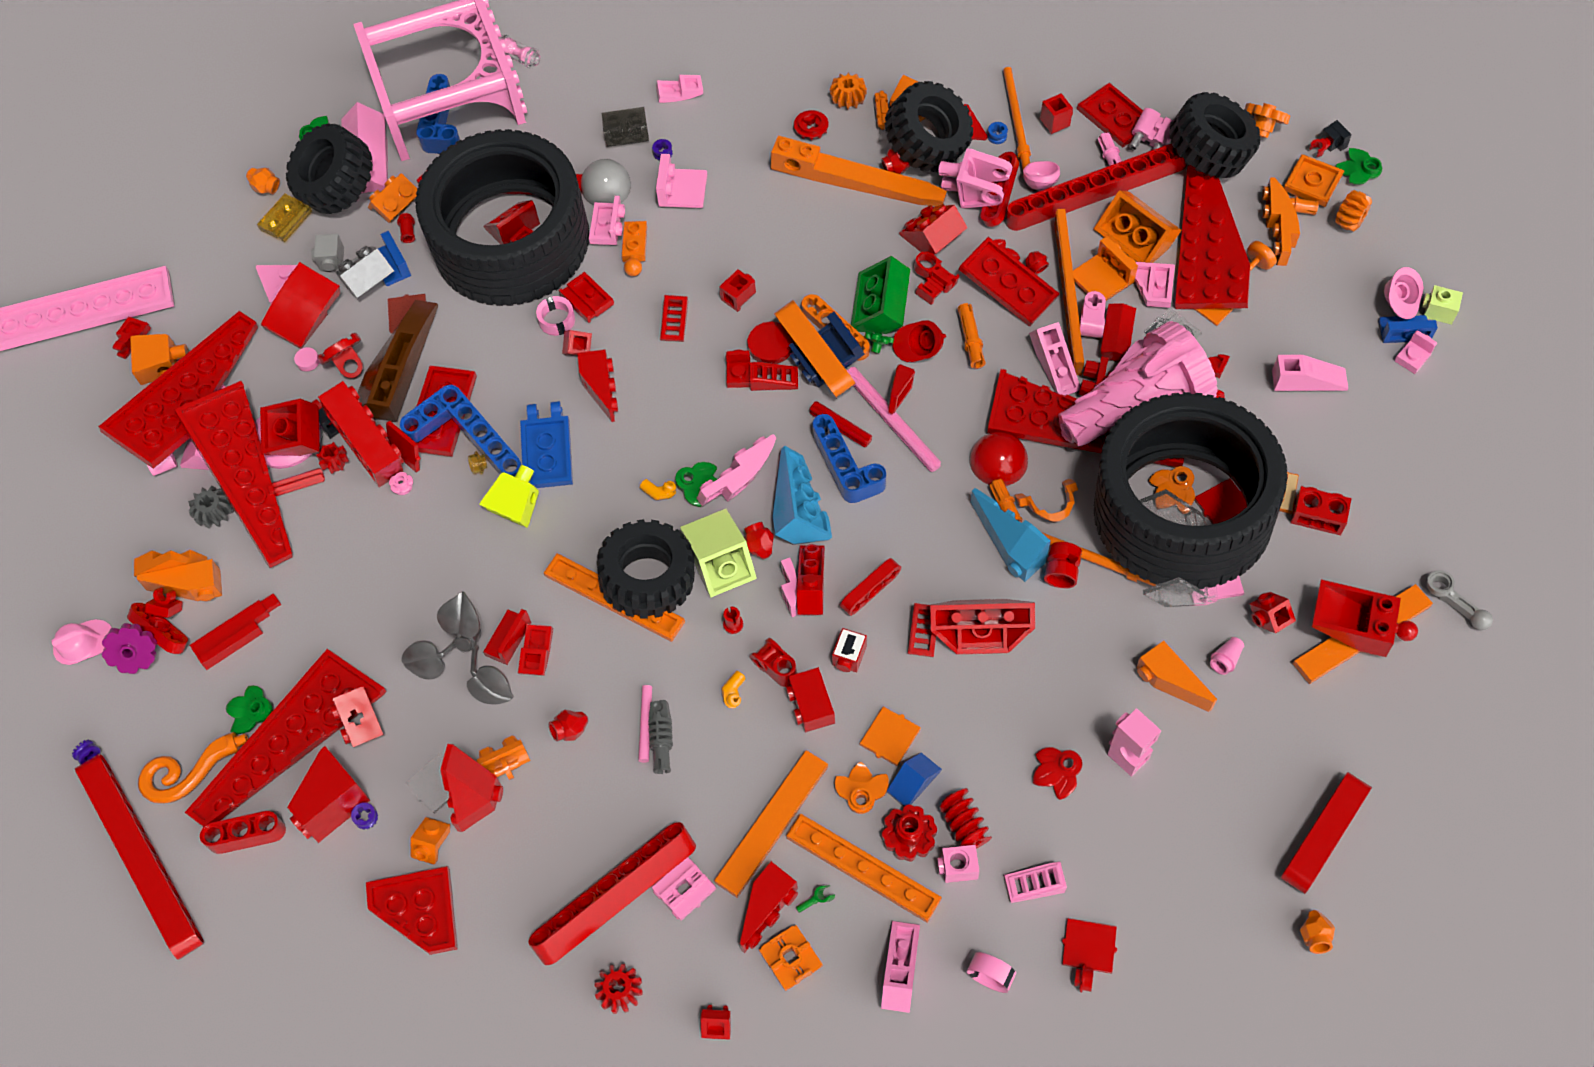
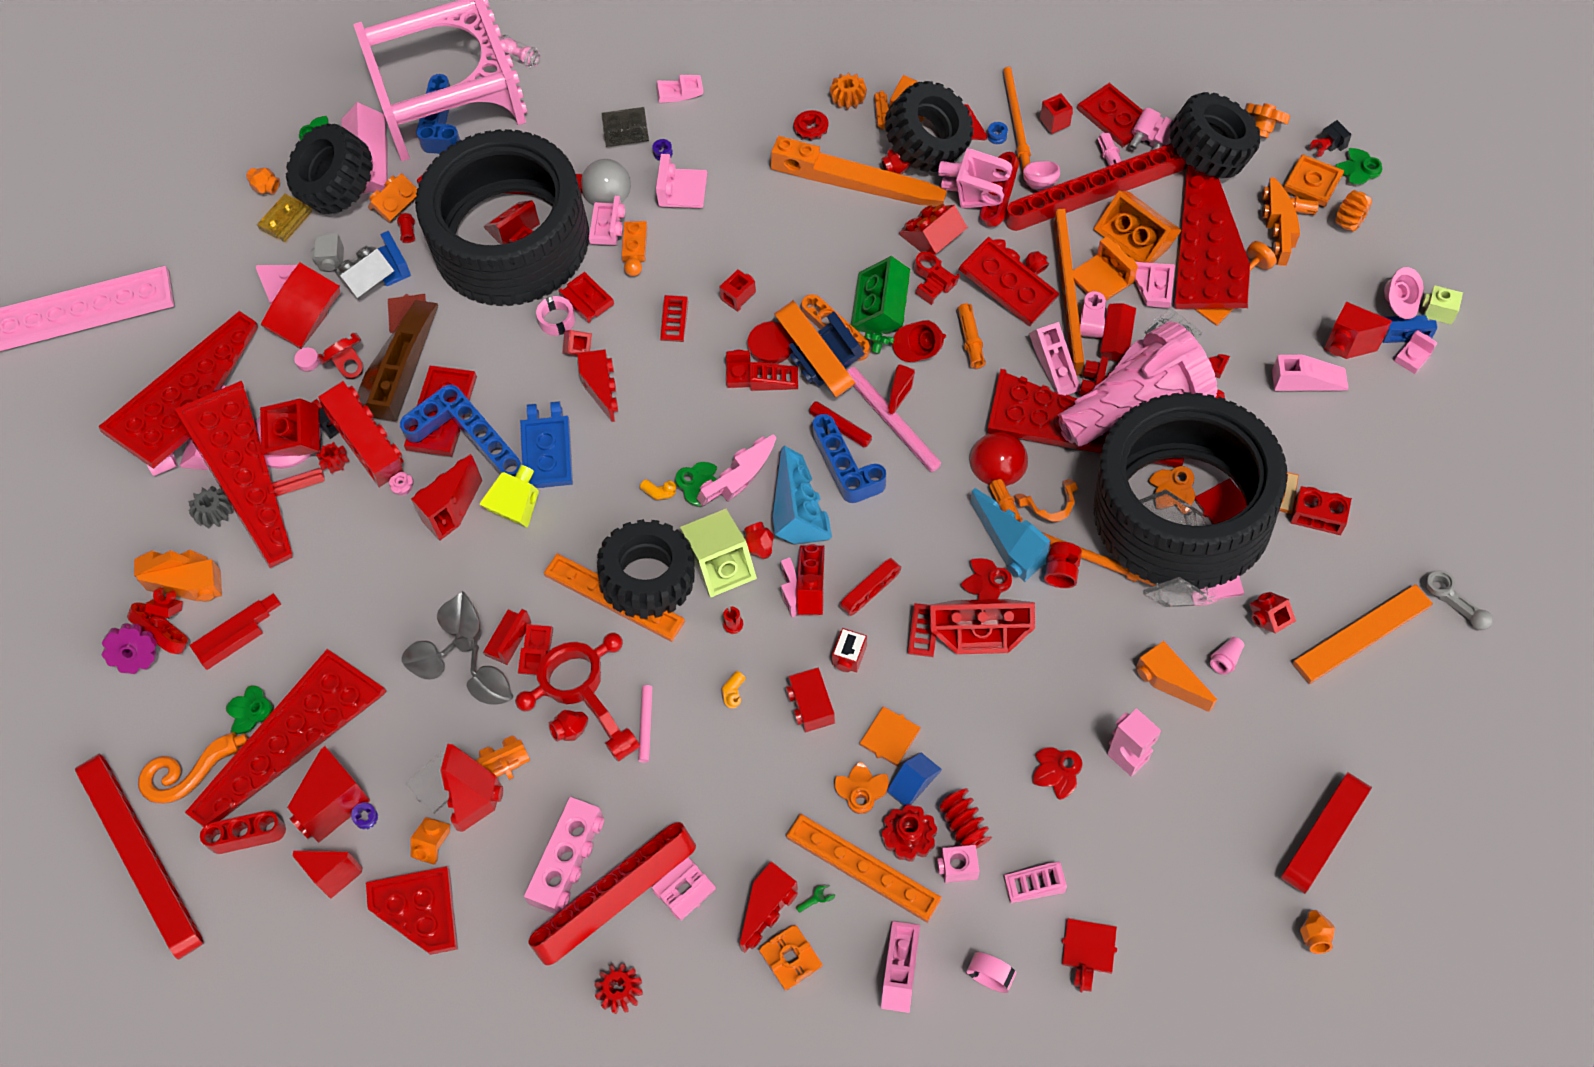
bright pink piece [51,619,112,665] -> none
dark purple bush [72,739,101,765] -> none
red plate [112,316,151,359] -> none
orange torso [131,334,189,385] -> none
brick [330,686,383,747] -> none
red piece [386,421,421,473] -> none
clear yellow plate [468,451,487,475] -> none
dark grey hinge [648,700,673,774] -> none
red tile [701,1005,731,1040] -> none
orange tile [714,750,828,898] -> none
red piece [750,638,797,687] -> none
red slope [1312,579,1418,657] -> none
none -> red slope [292,851,363,899]
none -> red slope [411,454,483,541]
none -> red piece [515,633,640,762]
none -> bright pink brick [524,797,604,914]
none -> red plate [961,558,1012,600]
none -> red slope [1324,302,1392,359]

